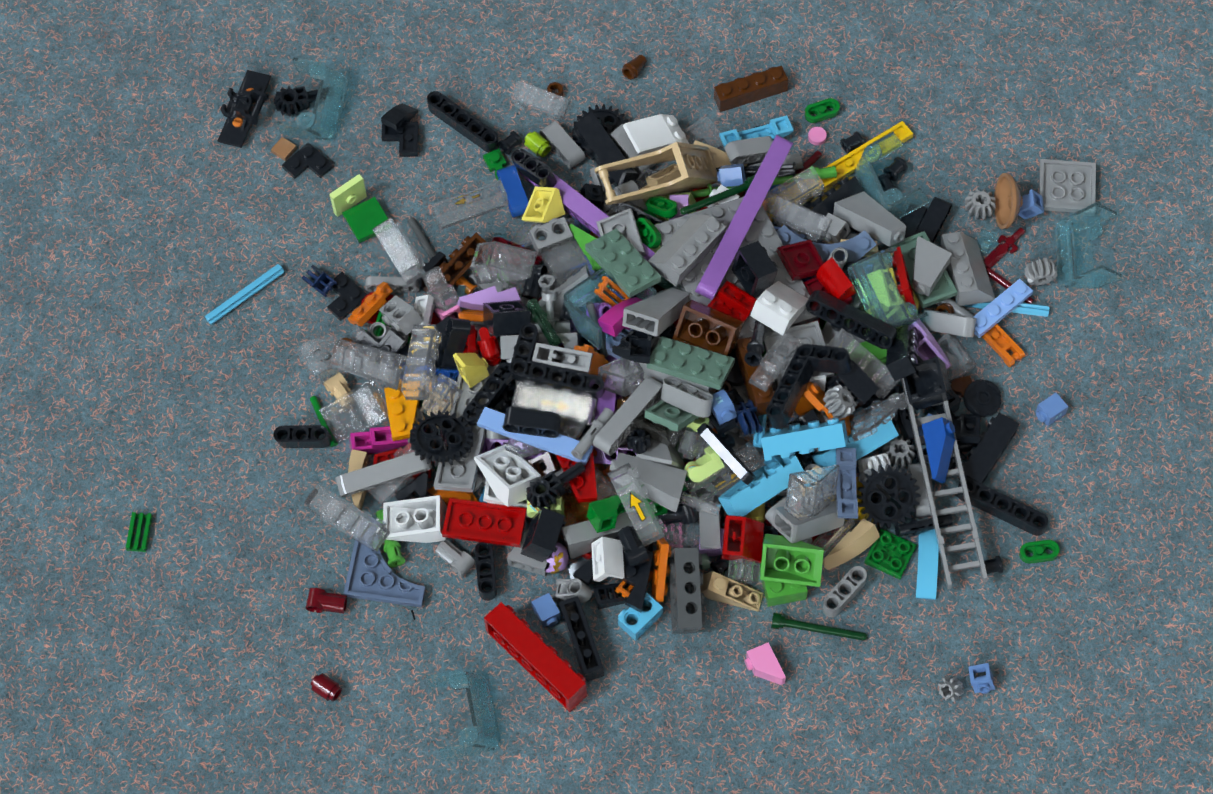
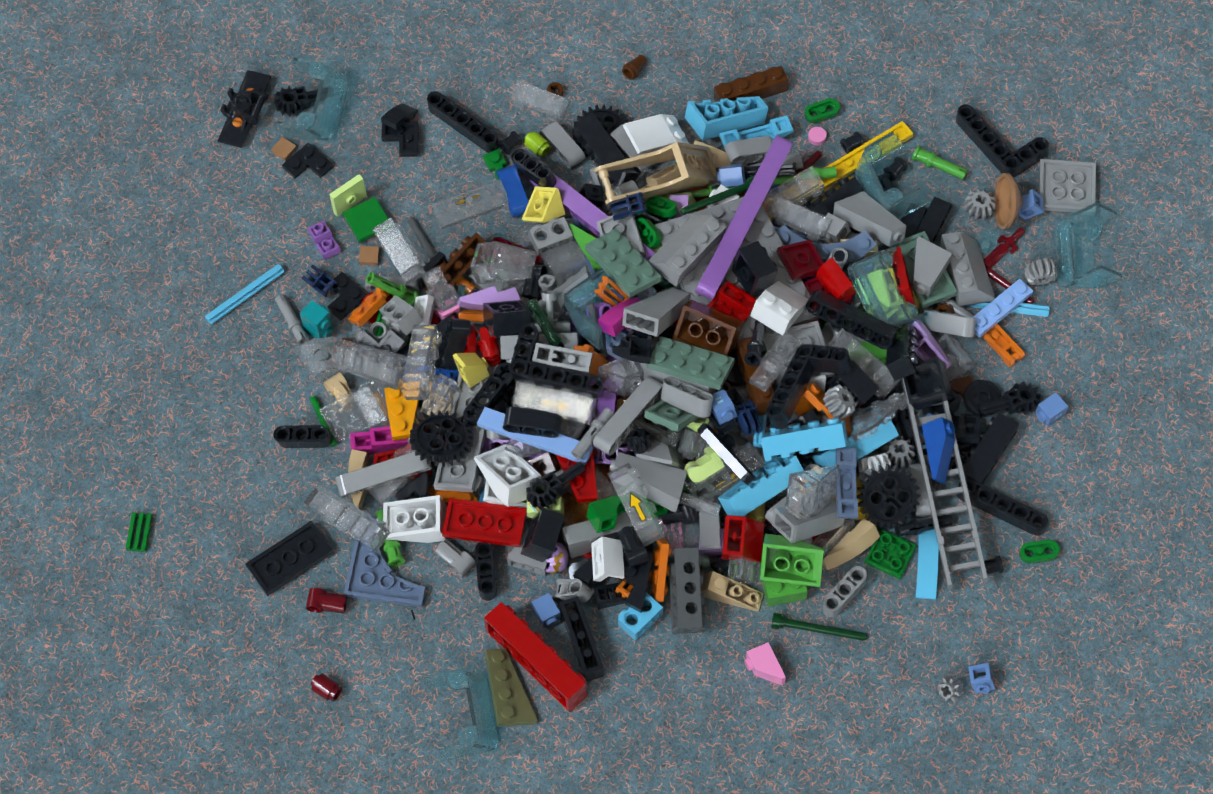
none -> black plate [245,521,334,596]
none -> light grey pin [275,294,309,345]
none -> teal brick [300,300,333,342]
none -> medium lavender slope [307,221,341,260]
none -> medium nougat tile [359,246,380,266]
none -> bright green pin [366,272,419,306]
none -> olive wing [484,649,538,727]
none -> dark blue arm [609,192,647,221]
none -> medium azure wedge [685,96,768,141]
none -> bright green pin [912,145,968,180]
none -> black beam [956,104,1049,177]
none -> black gear [980,381,1041,415]

